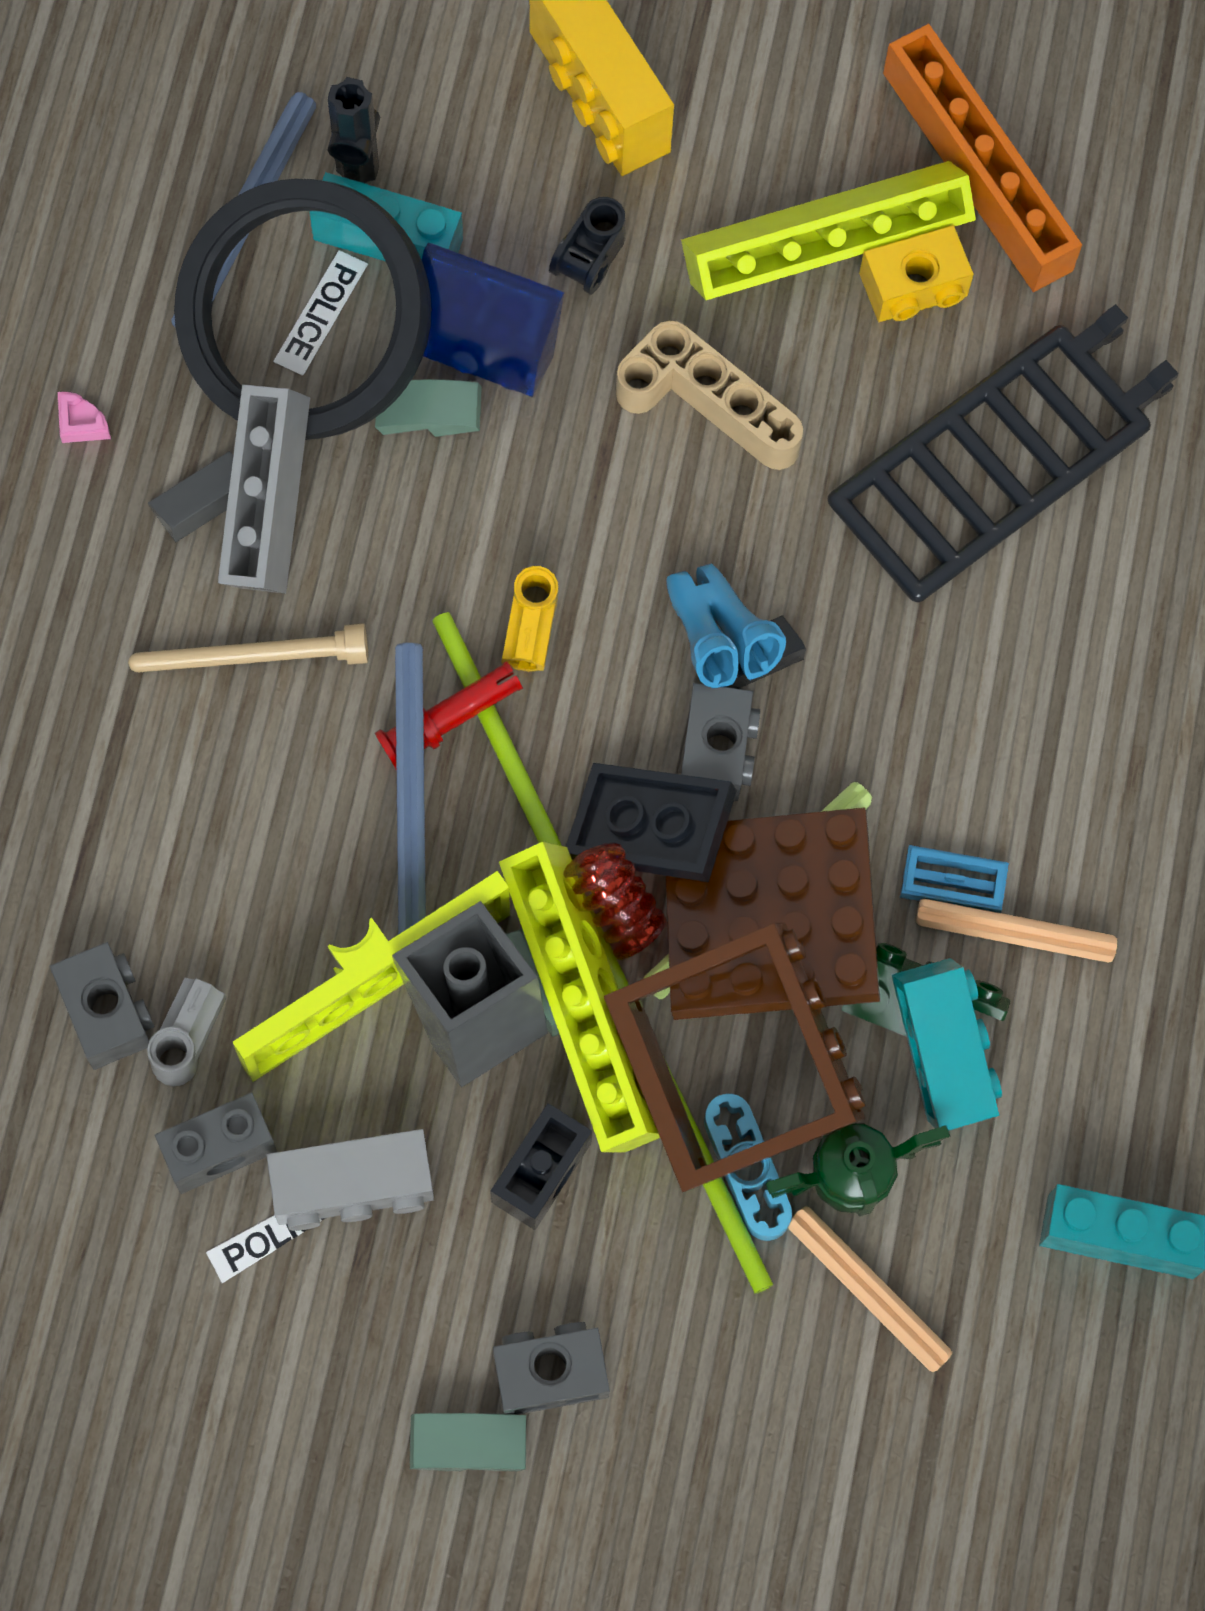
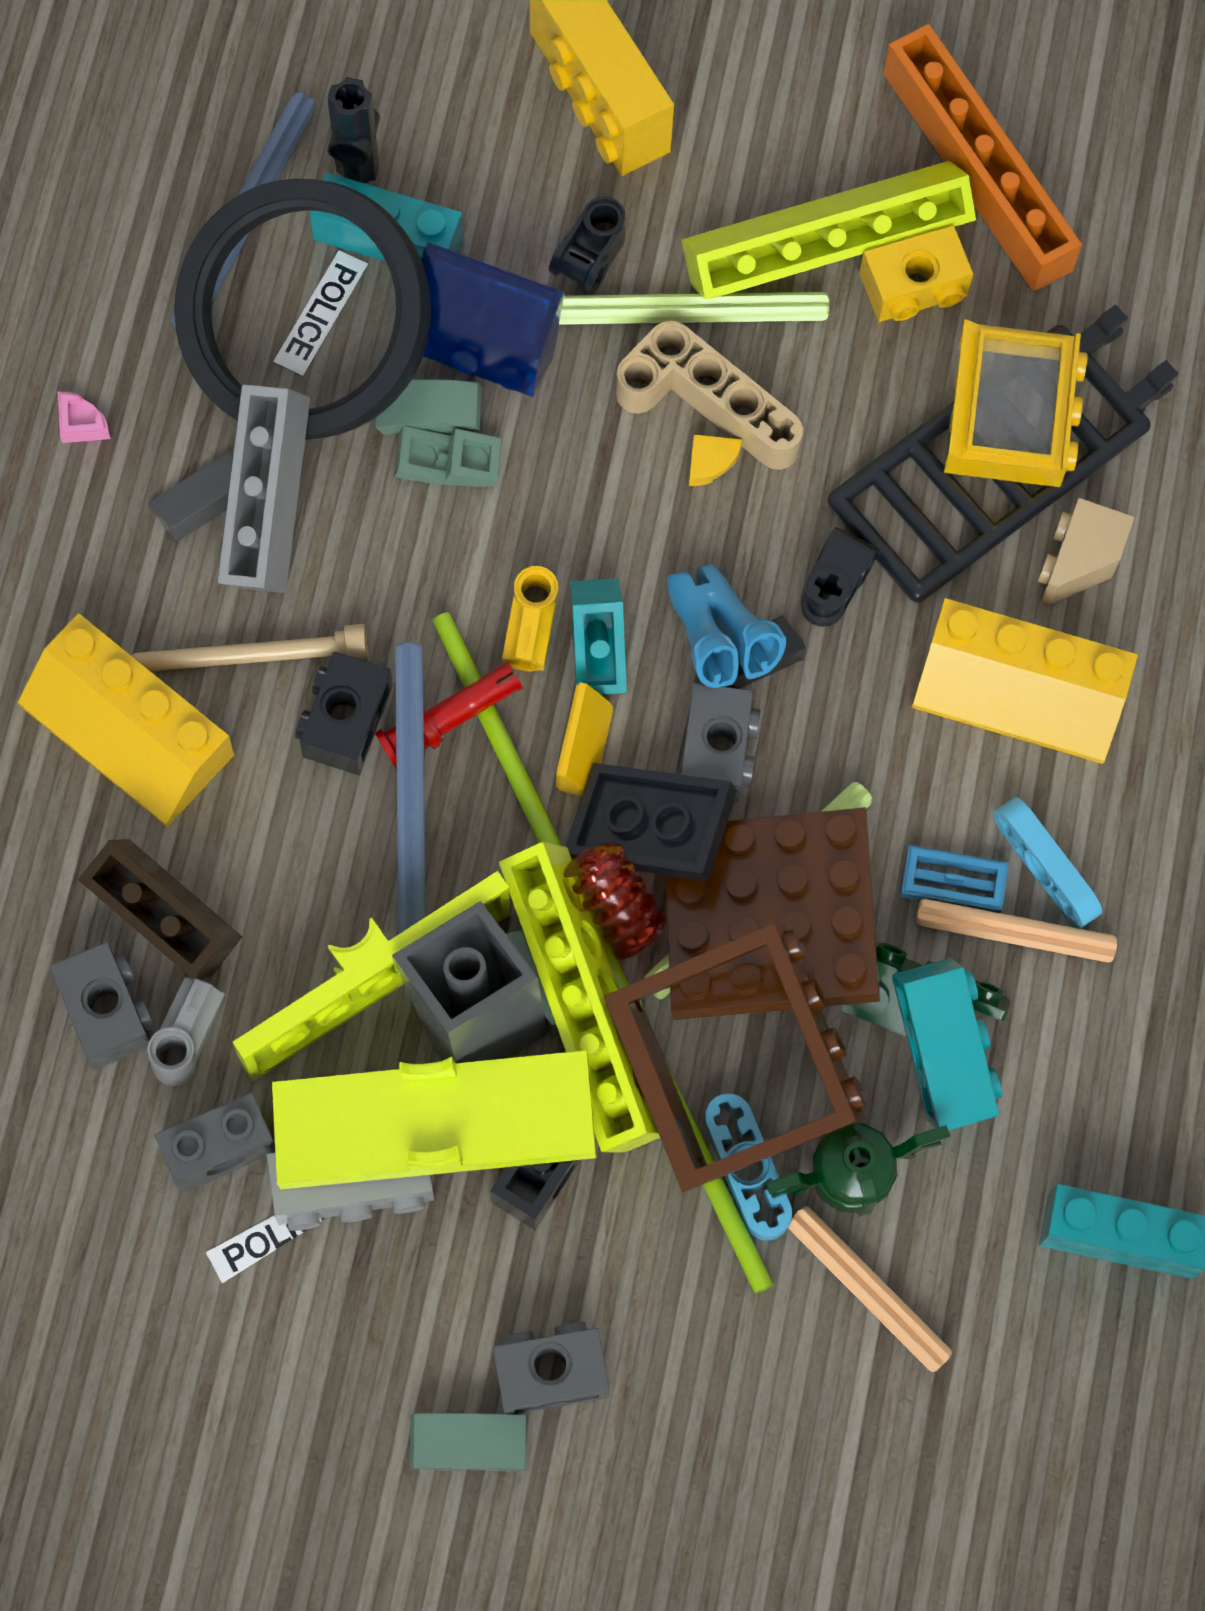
none -> yellow slope [18,613,234,828]
none -> dark brown brick [78,839,243,979]
none -> neon yellow piece [272,1050,597,1190]
none -> black brick [295,652,393,776]
none -> sand green slope [393,426,502,487]
none -> yellowish green axle [544,292,829,325]
none -> yellow slope [556,682,613,796]
none -> teal slope [569,578,627,695]
none -> yellow tile [689,435,742,486]
none -> black piece [801,527,880,627]
none -> yellow slope [912,598,1138,764]
none -> window [944,319,1087,487]
none -> medium azure beam [993,797,1102,929]
none -> tan slope [1038,498,1135,605]

